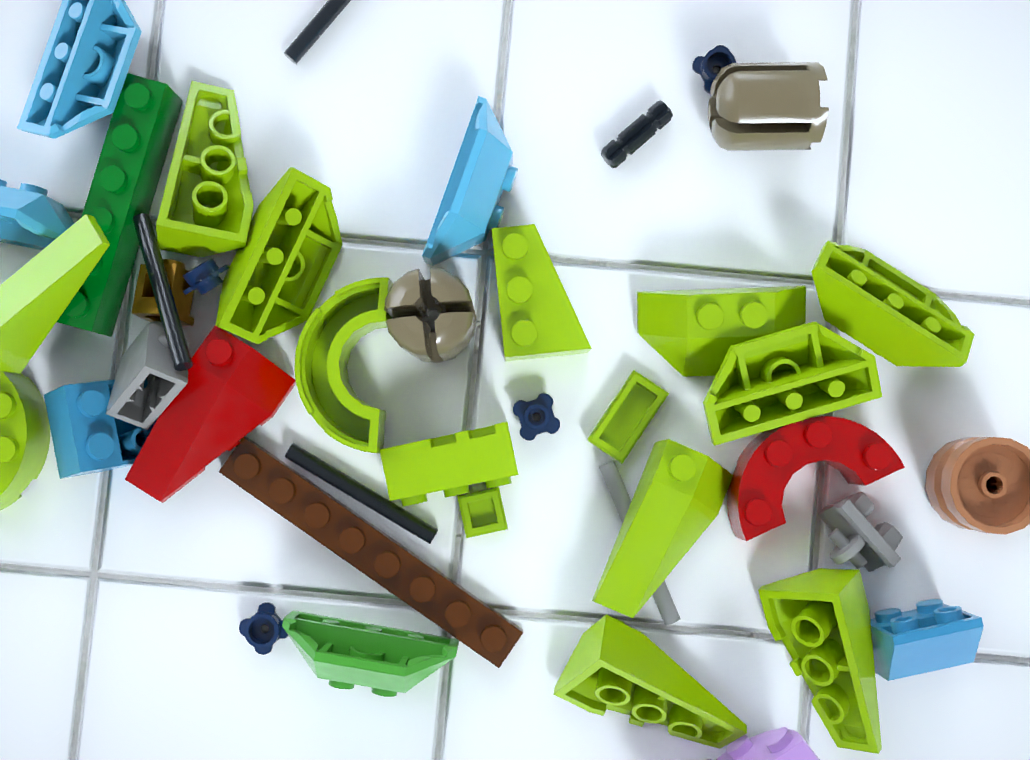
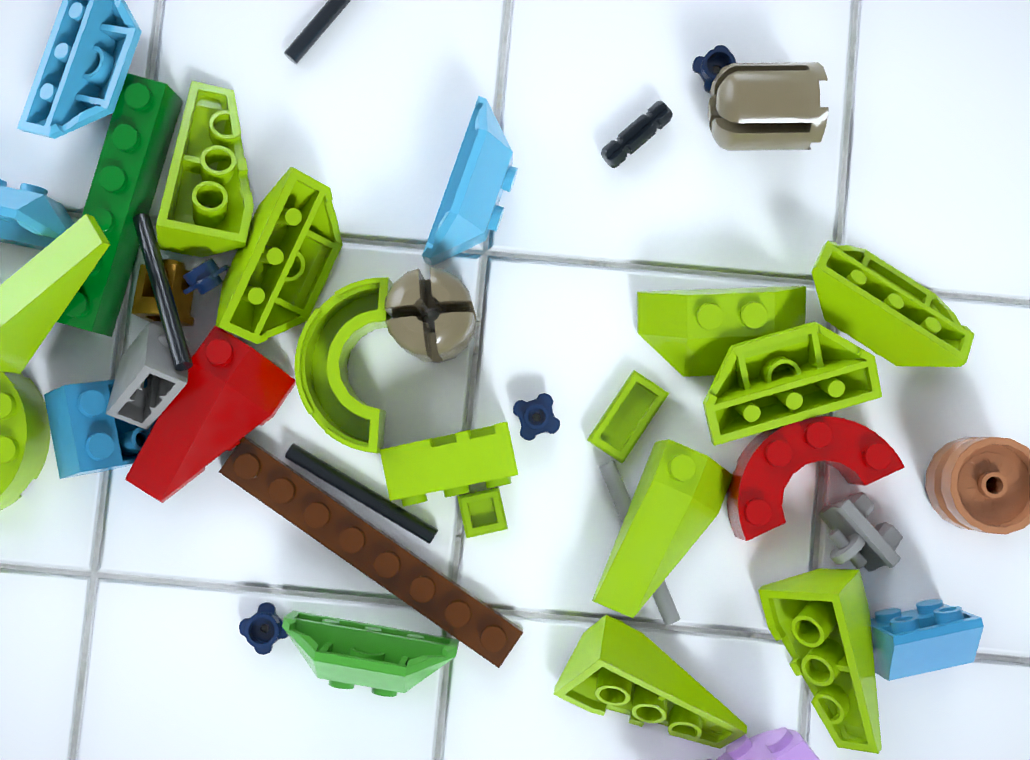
lime wedge [491,224,592,362] -> none

